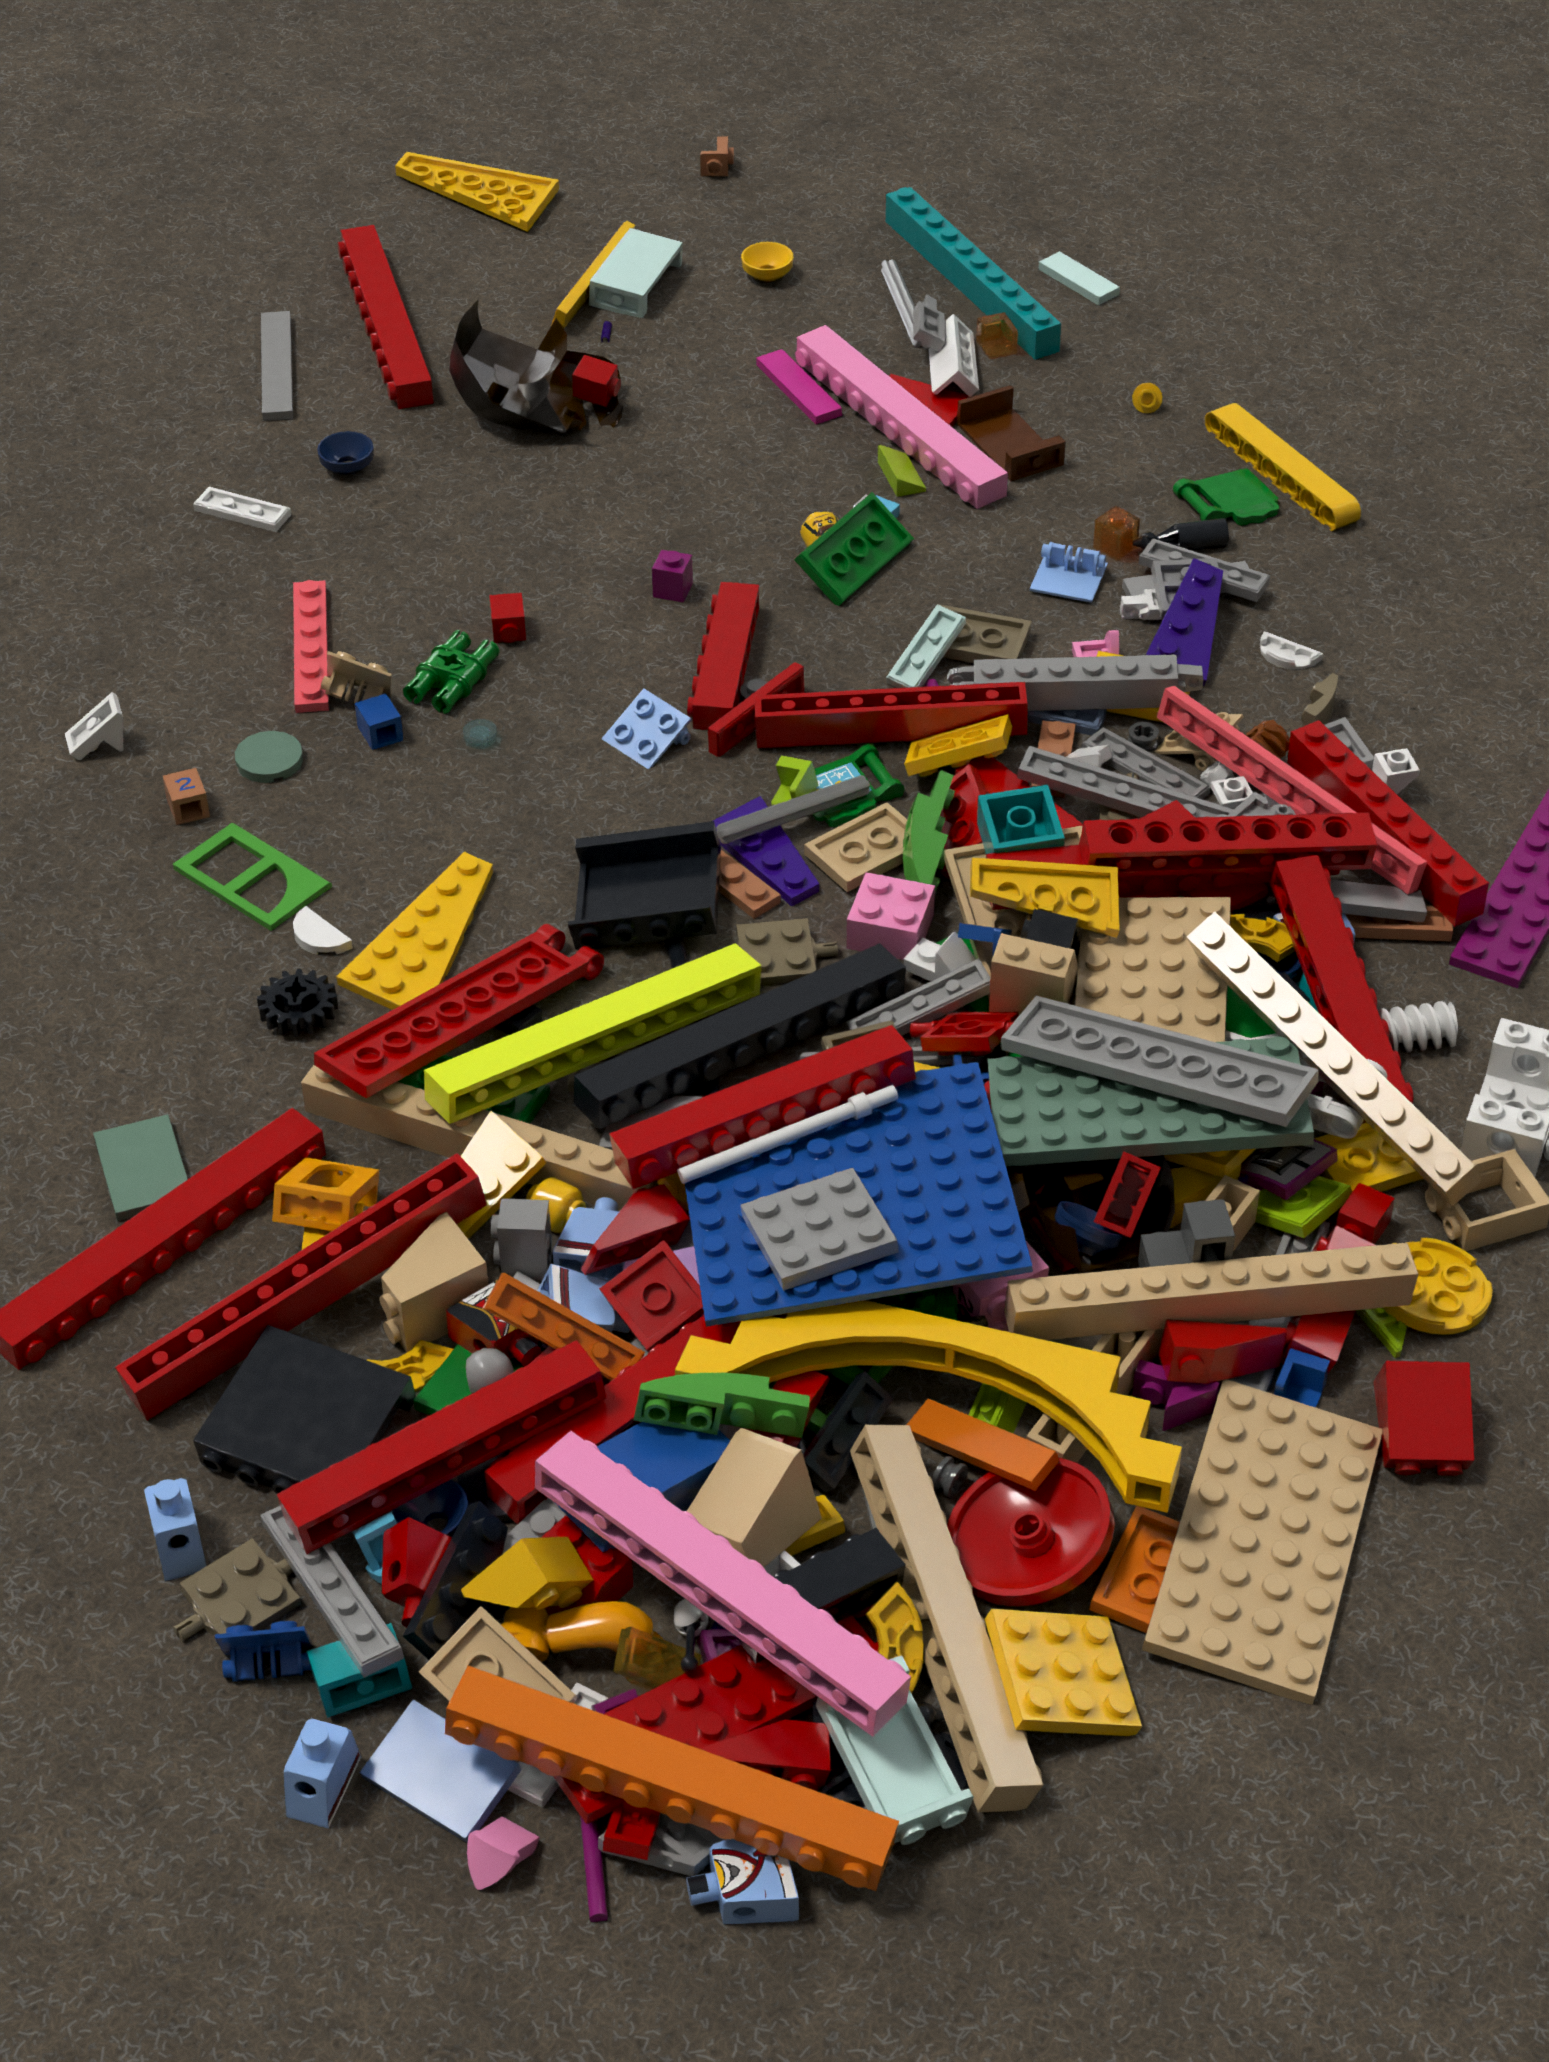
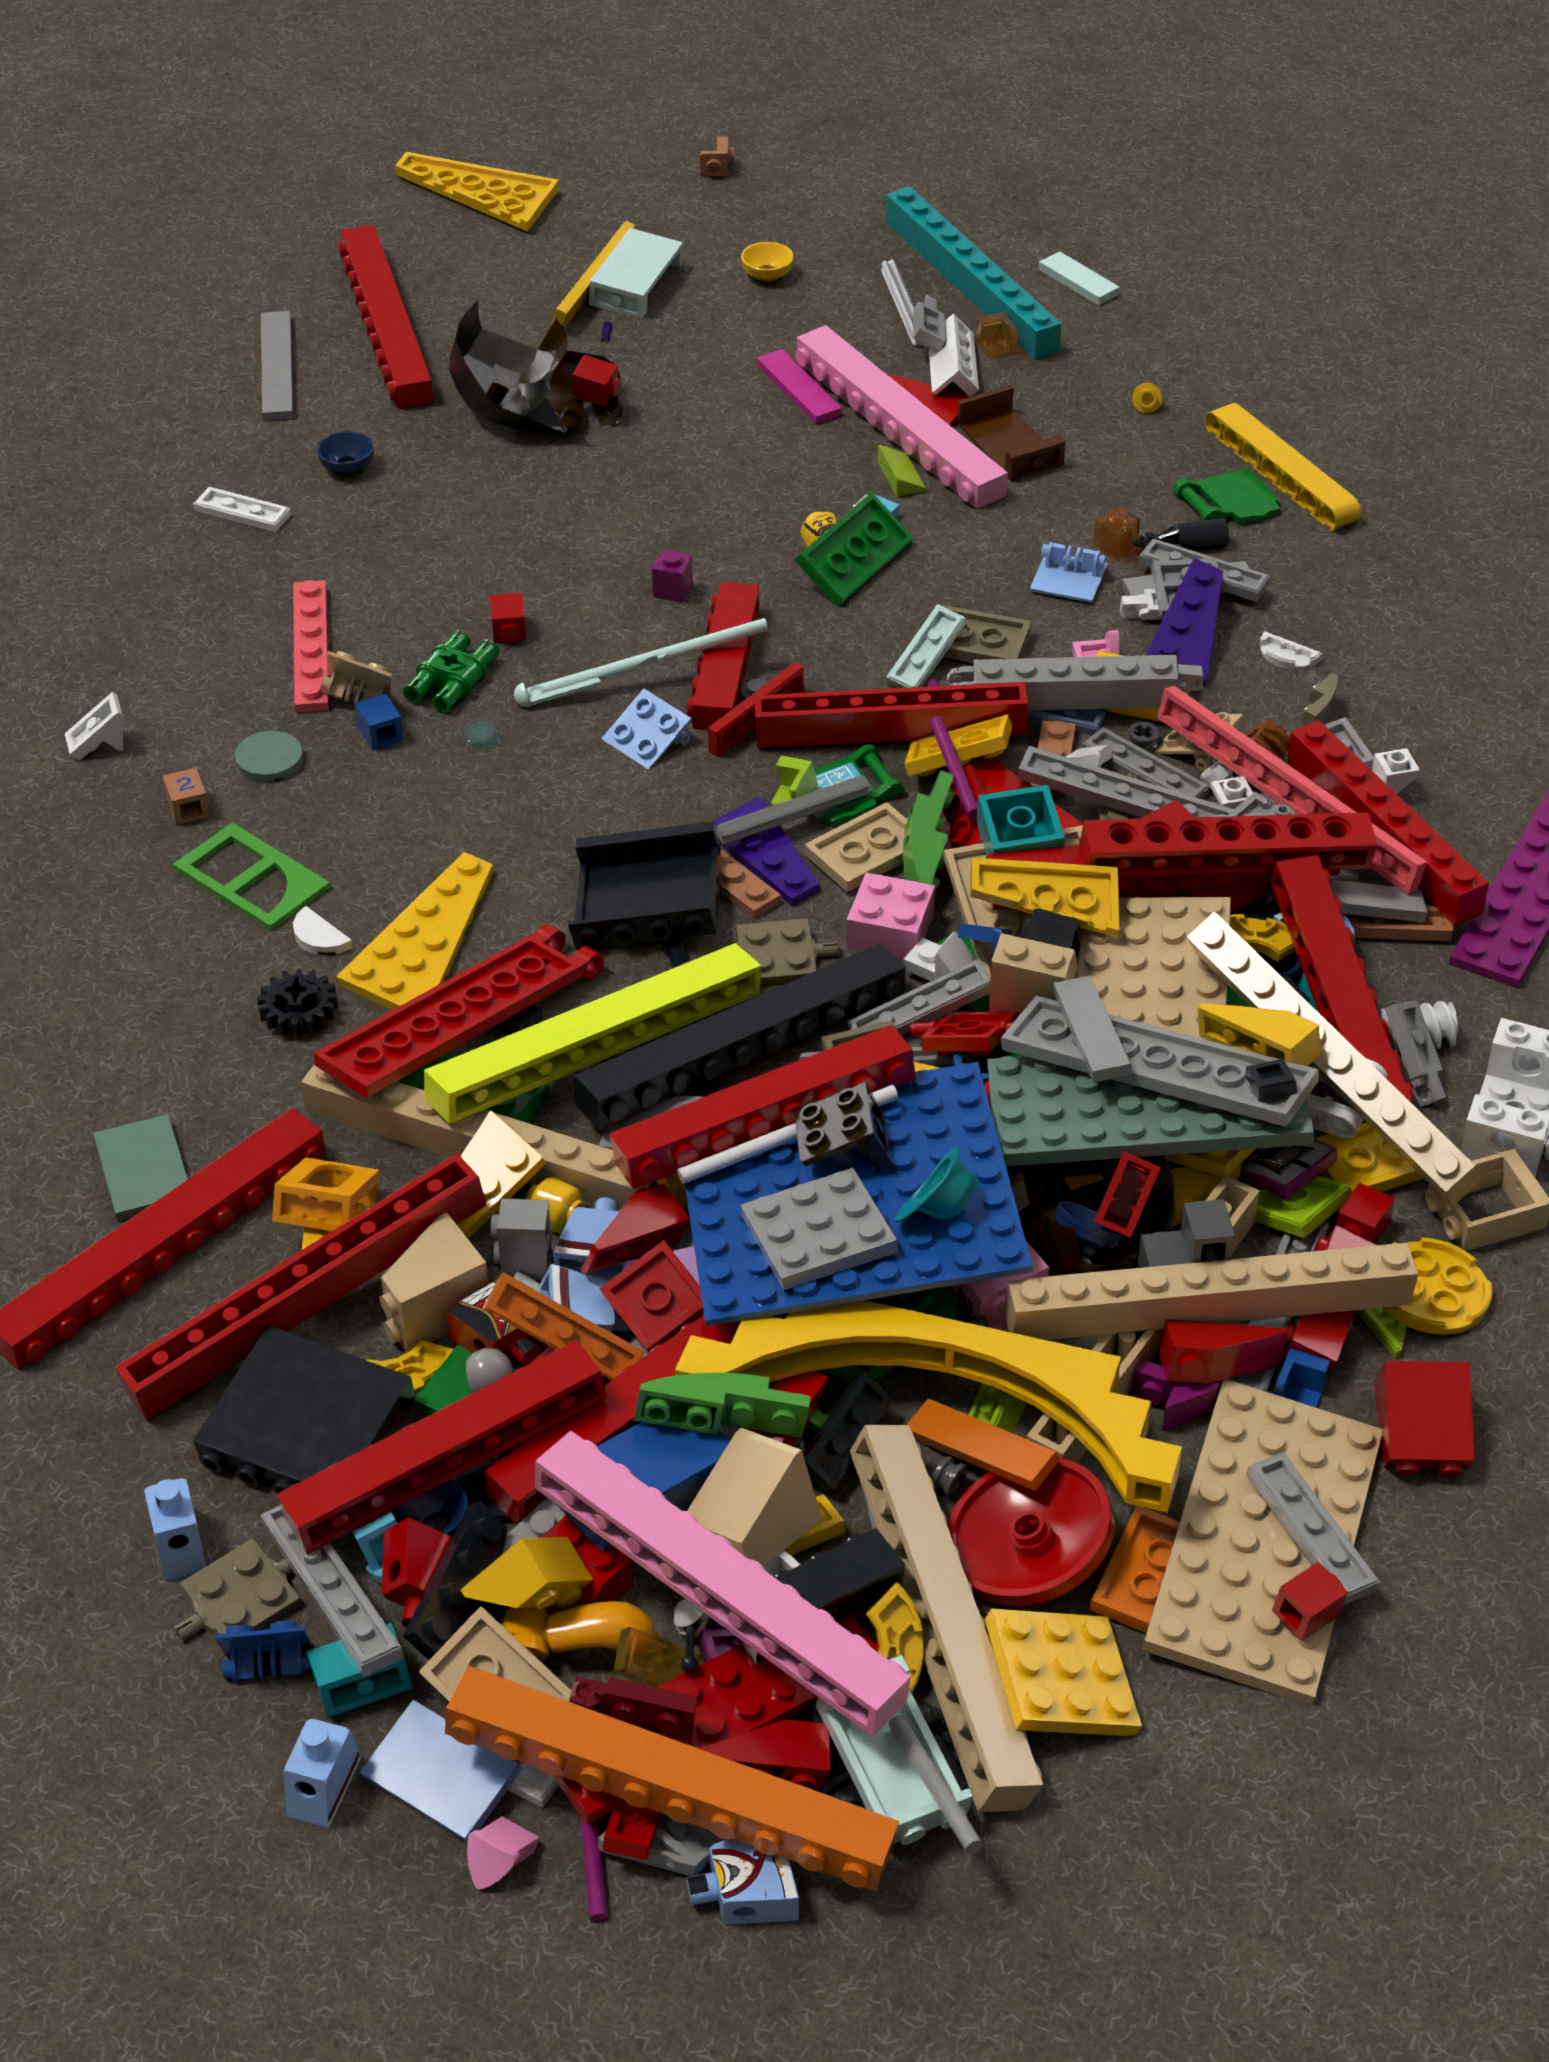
none -> light aqua bar [514,618,768,708]
none -> dark red hinge [569,1676,698,1735]
none -> dark brown bracket [794,1082,893,1171]
none -> light grey bar [889,1715,983,1855]
none -> teal piece [894,1146,979,1223]
none -> magenta bar [929,716,978,819]
none -> light grey tile [1053,976,1131,1082]
none -> yellow slope [1197,1003,1321,1066]
none -> black tile [1246,1059,1297,1101]
none -> light grey tile [1246,1452,1380,1605]
none -> red brick [1272,1562,1349,1642]
none -> light grey hinge [1384,1000,1446,1107]

